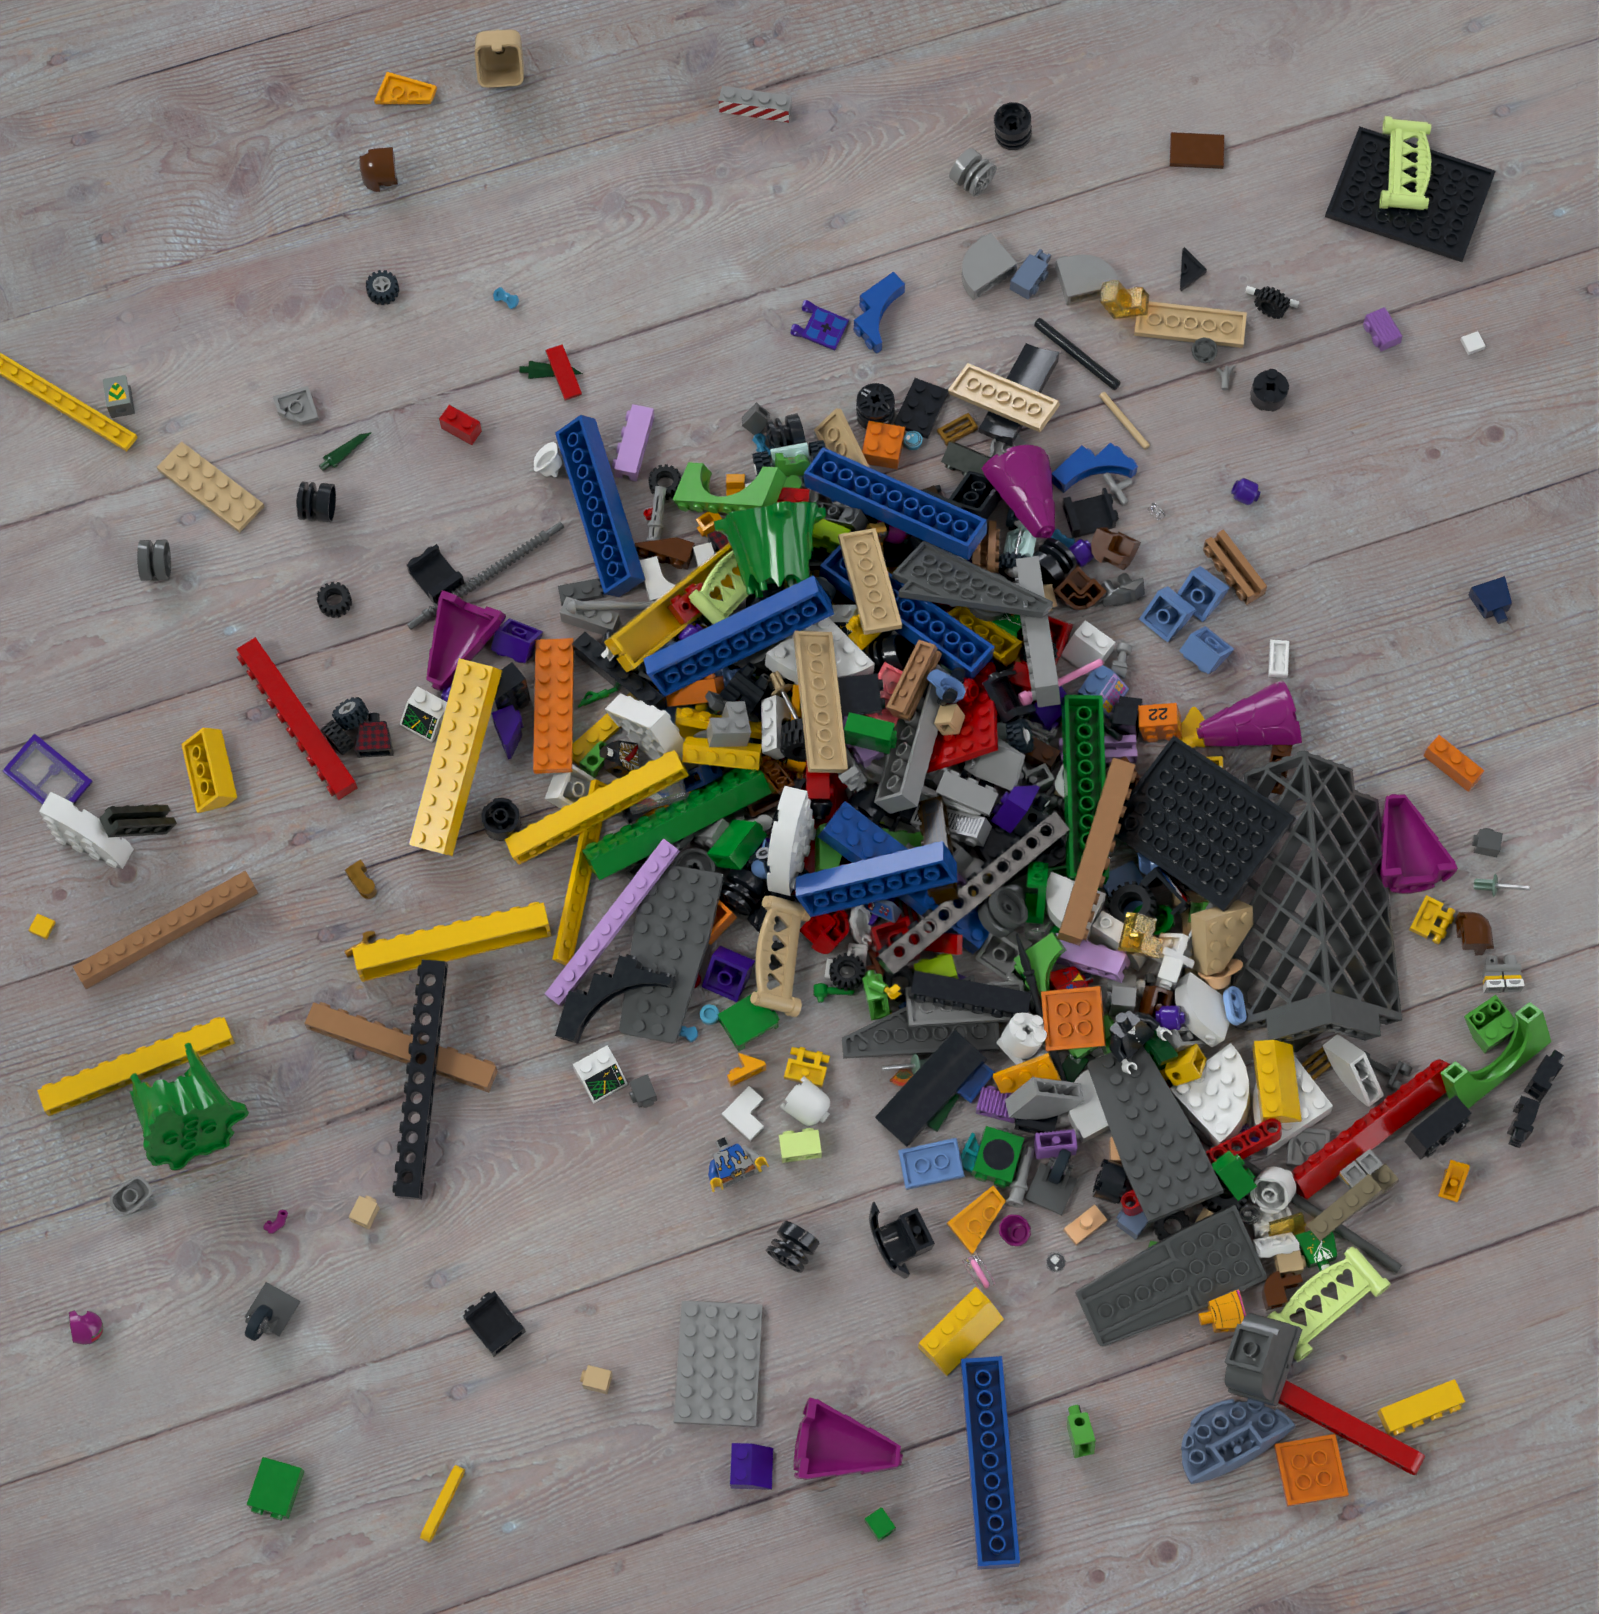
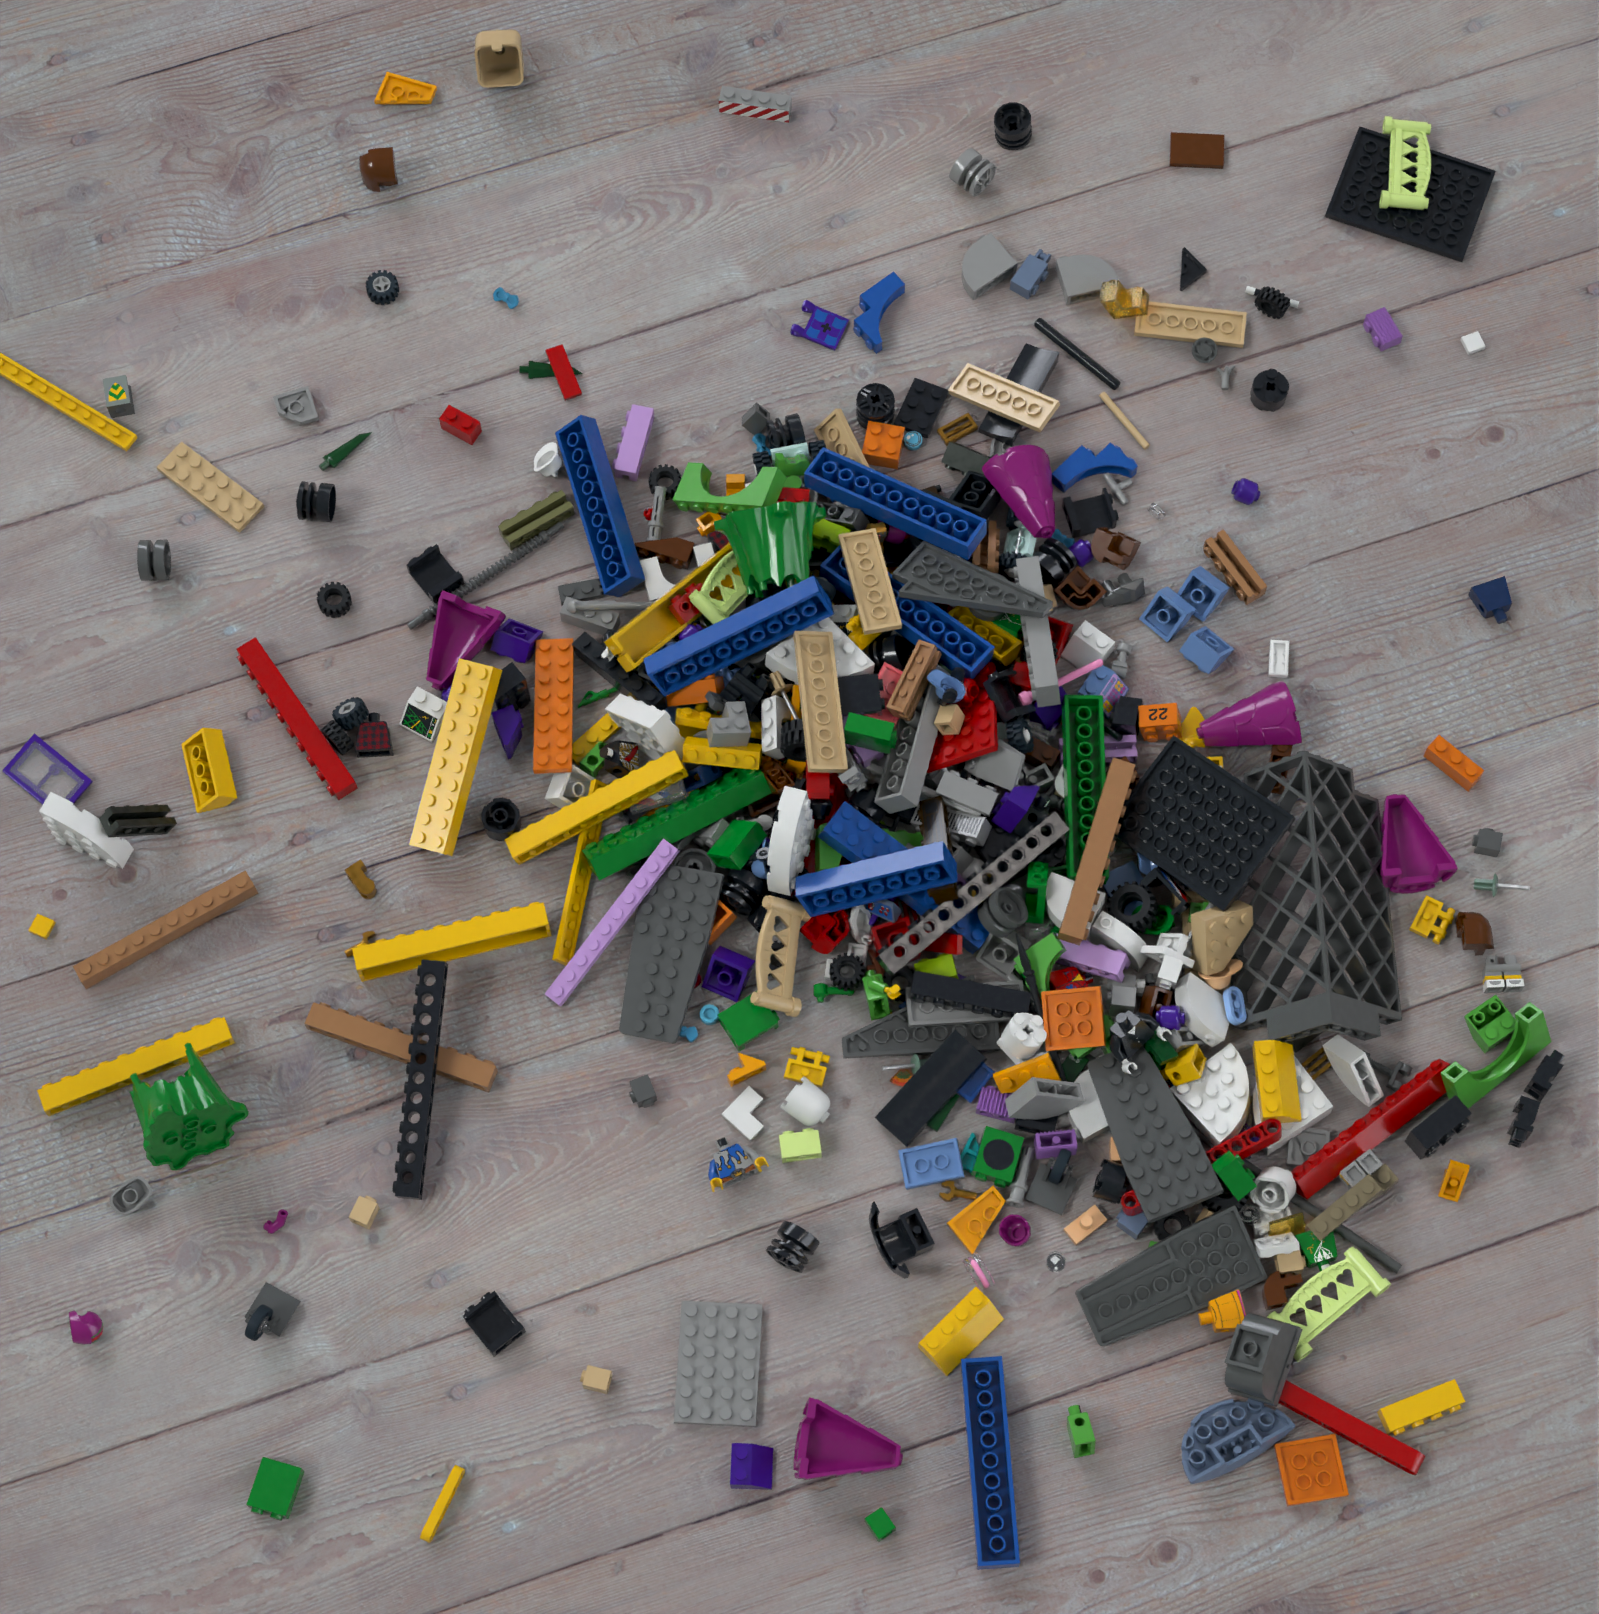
black arch [555,954,676,1044] -> none
slope [573,1045,628,1104] -> none
clear yellow brick [1118,912,1163,959] -> none
none -> olive brick [498,490,575,551]
none -> pearl gold bar [939,1181,977,1202]

